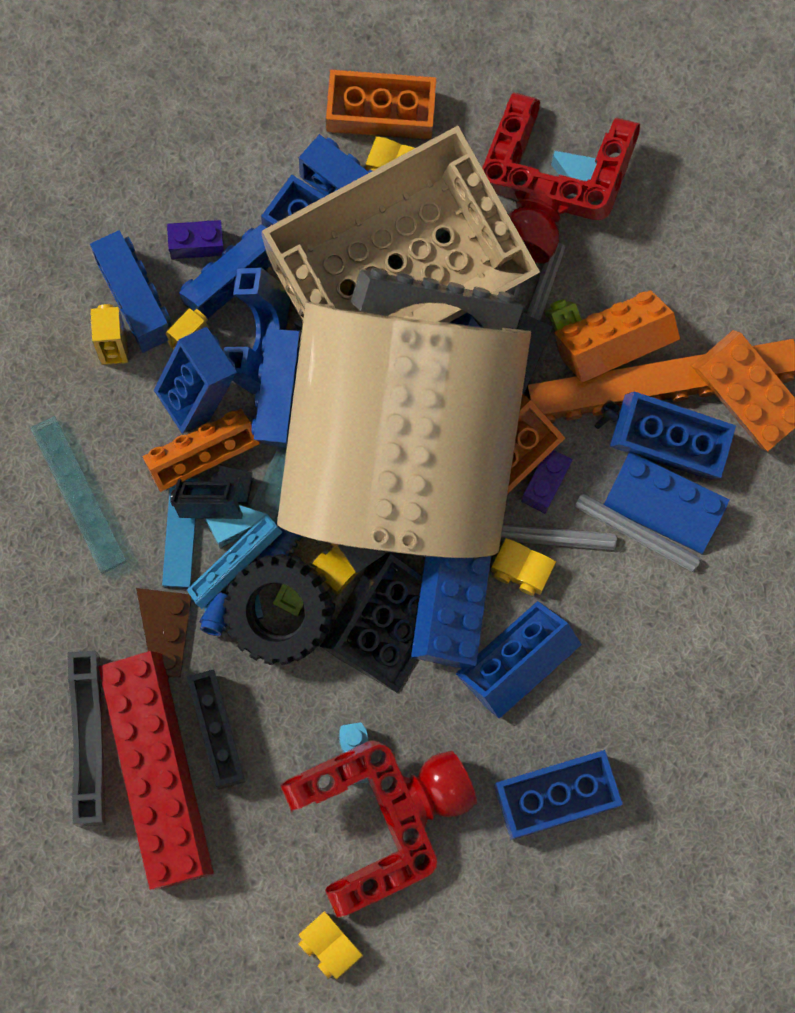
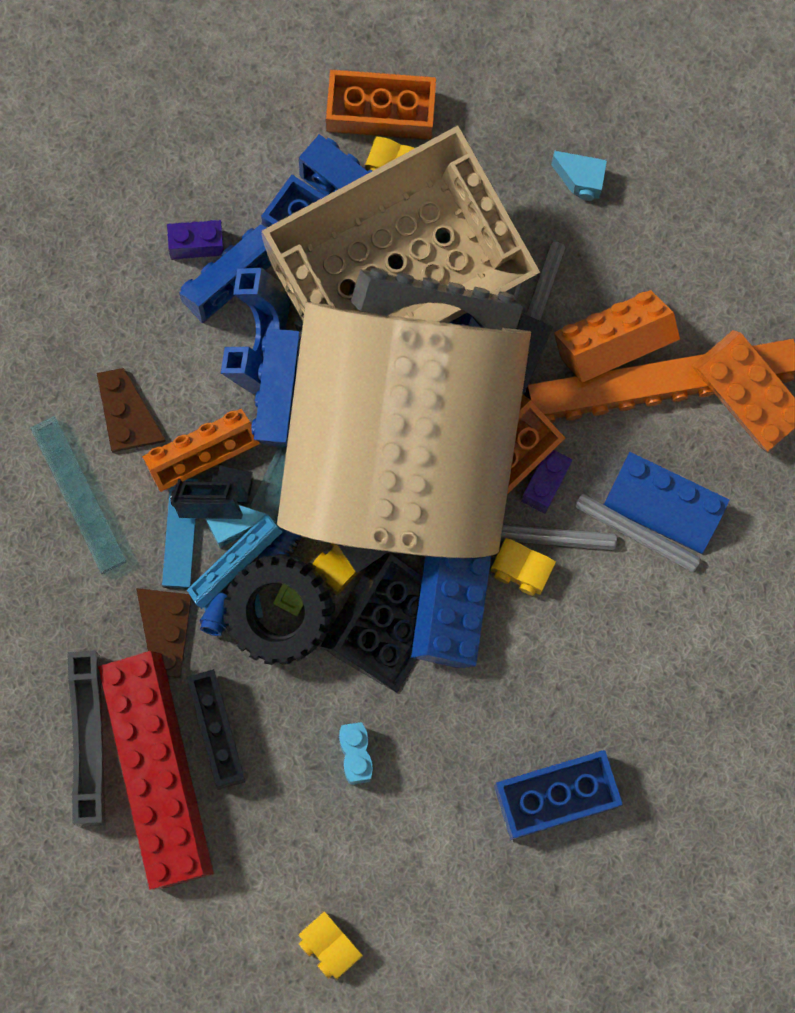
blue brick [90,230,172,353] -> none
yellow brick [90,304,129,365] -> none
blue brick [154,327,237,434] -> none
yellow brick [166,308,210,349] -> none
red piece [280,740,477,917] -> none
blue slope [456,601,582,719] -> none
red piece [482,93,640,263] -> none
lime bracket [544,299,582,332] -> none
black hand [594,400,620,429] -> none
blue brick [610,391,736,480] -> none
none -> reddish brown wing [97,368,166,453]

